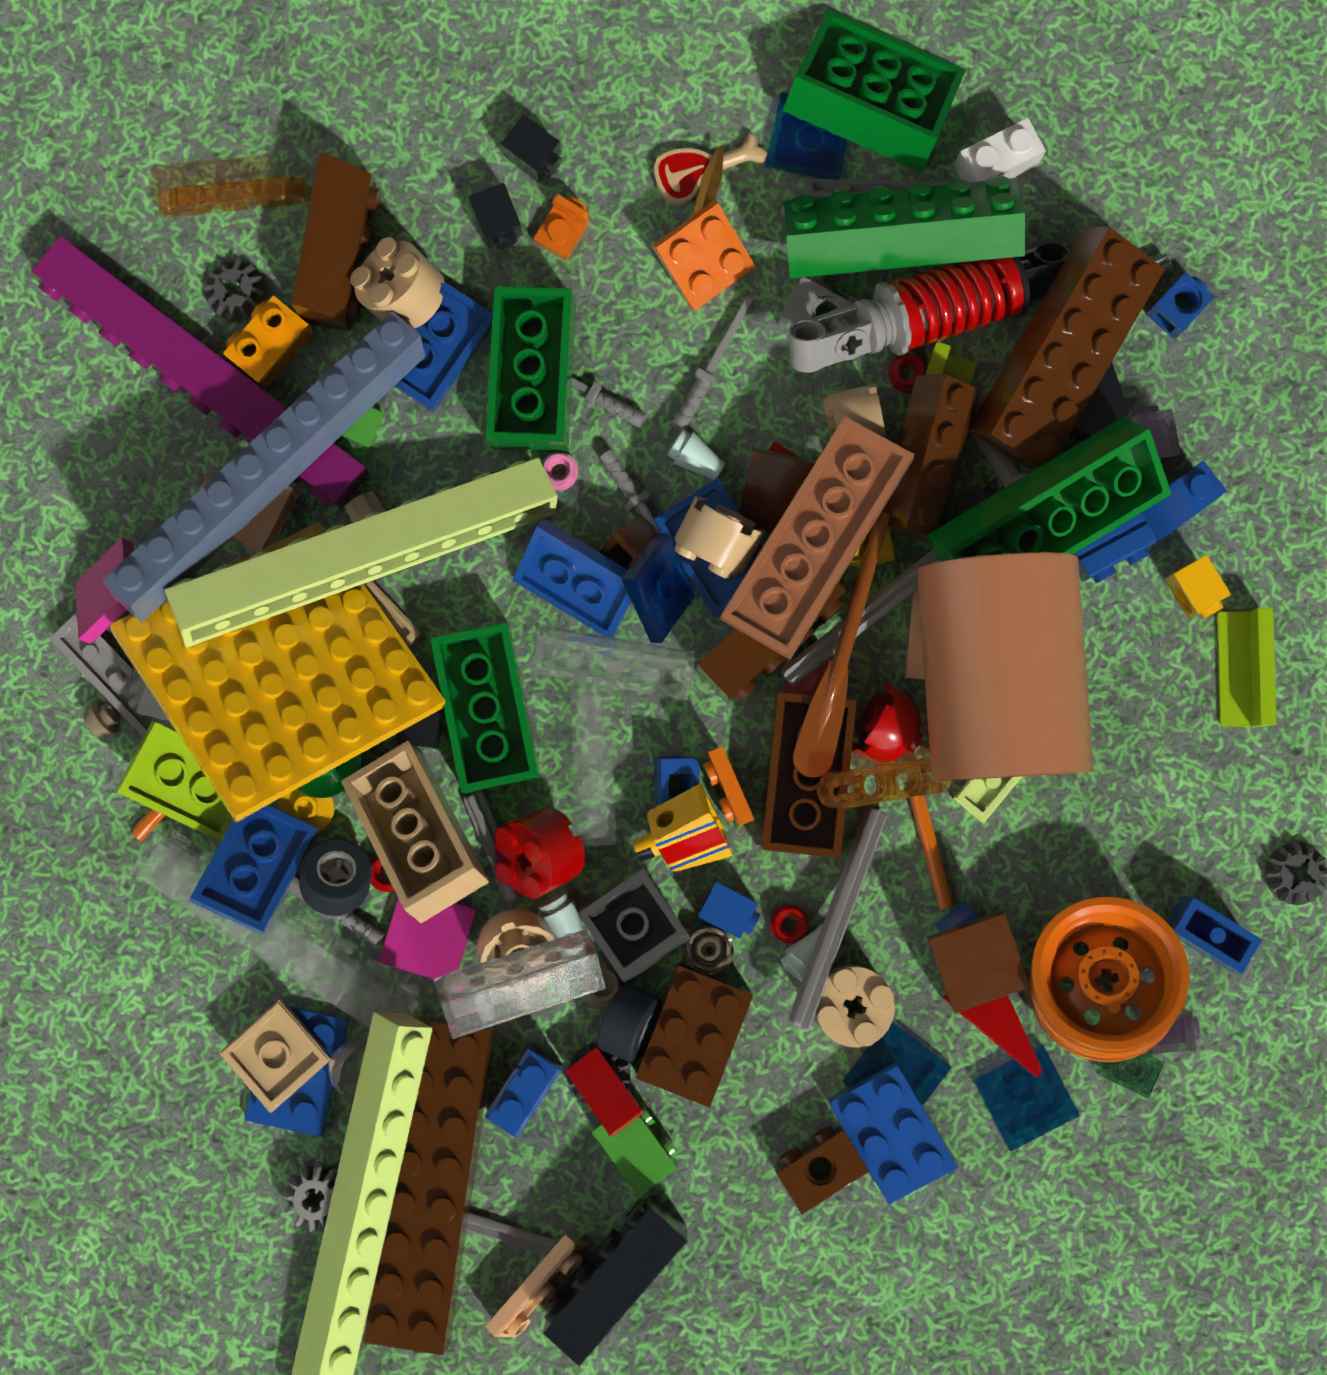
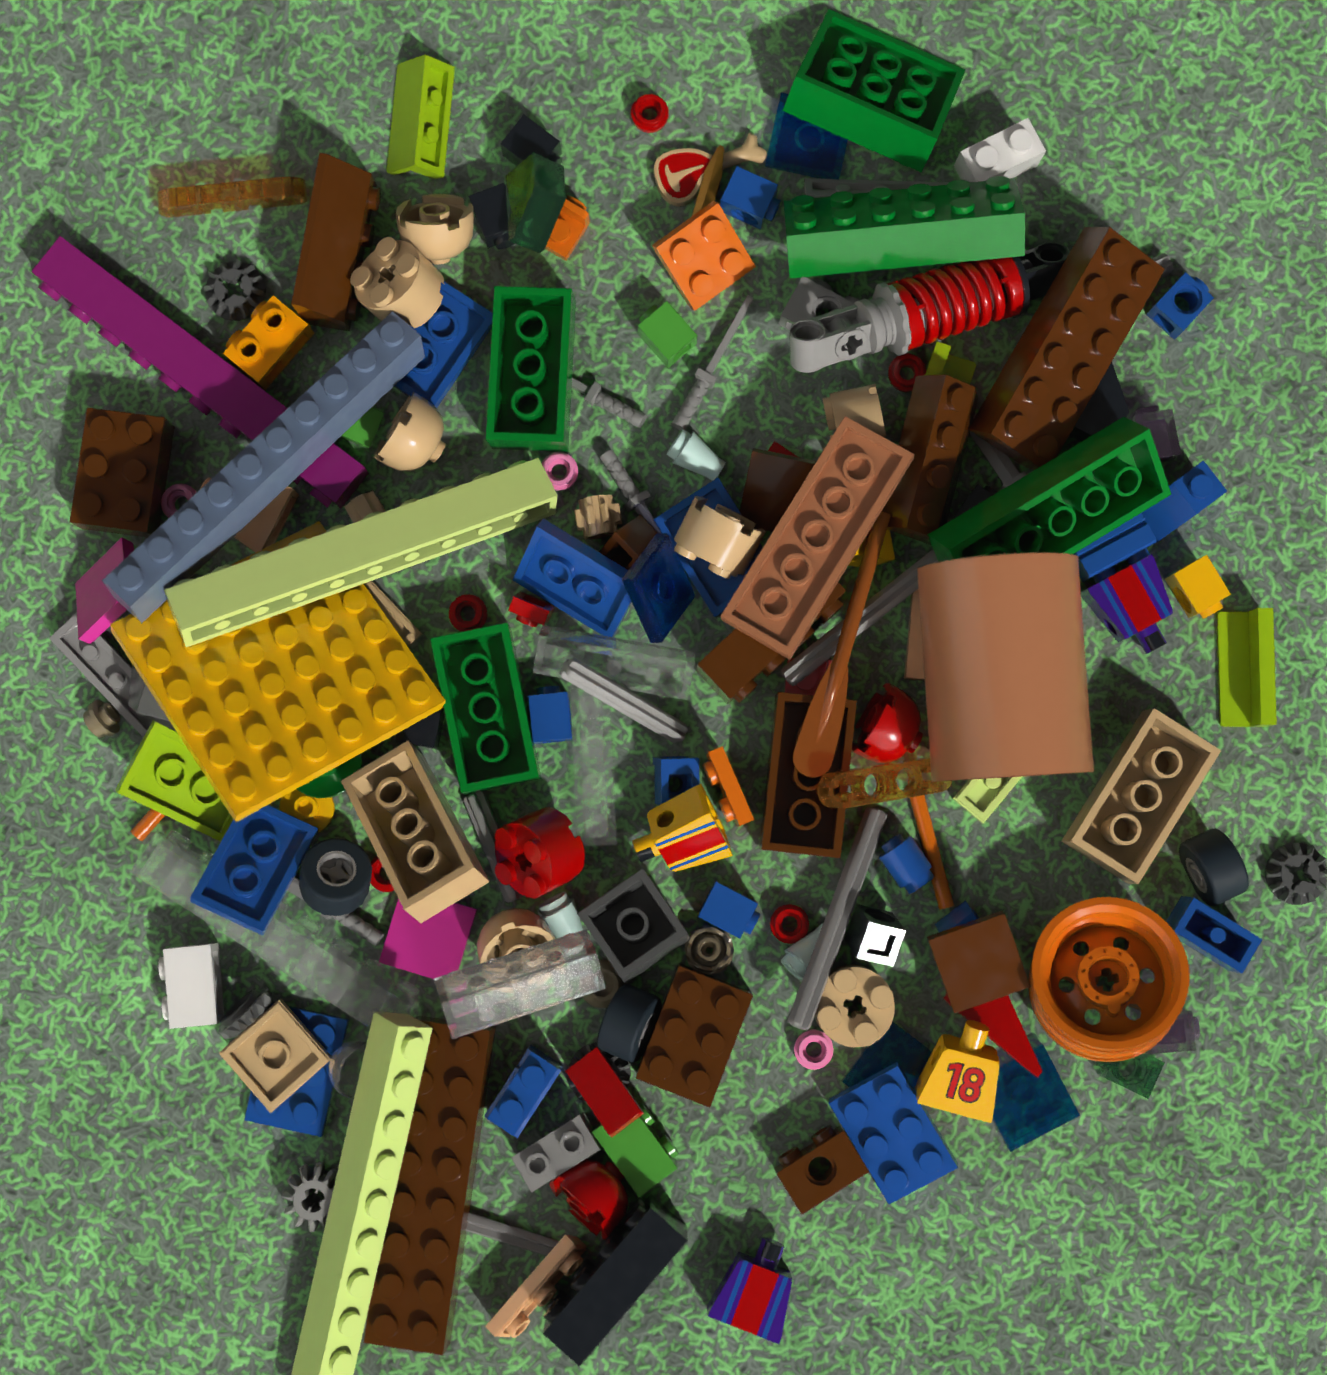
none -> reddish brown brick [70,408,175,537]
none -> white brick [158,943,224,1029]
none -> bright pink plate [161,484,197,518]
none -> dark grey gear [218,987,272,1039]
none -> tan cylinder [374,392,446,472]
none -> lime panel [386,54,455,179]
none -> tan cylinder [396,194,474,265]
none -> red plate [449,594,488,632]
none -> clear green slope [505,153,566,253]
none -> red plate [508,591,555,627]
none -> light grey brick [511,1113,603,1193]
none -> blue brick [528,686,573,744]
none -> red cylinder [549,1159,628,1240]
none -> light grey axle [560,658,688,743]
none -> tan gear [574,494,622,539]
none -> red plate [631,94,669,133]
none -> bright green brick [638,301,697,368]
none -> torso [707,1237,792,1344]
none -> blue brick [720,166,781,230]
none -> bright pink plate [794,1029,834,1070]
none -> black brick [844,904,906,966]
none -> blue brick [879,833,935,894]
none -> yellow torso [915,1020,999,1123]
none -> tan brick [1061,708,1221,884]
none -> torso [1081,554,1173,654]
none -> black wheel [1179,828,1249,906]

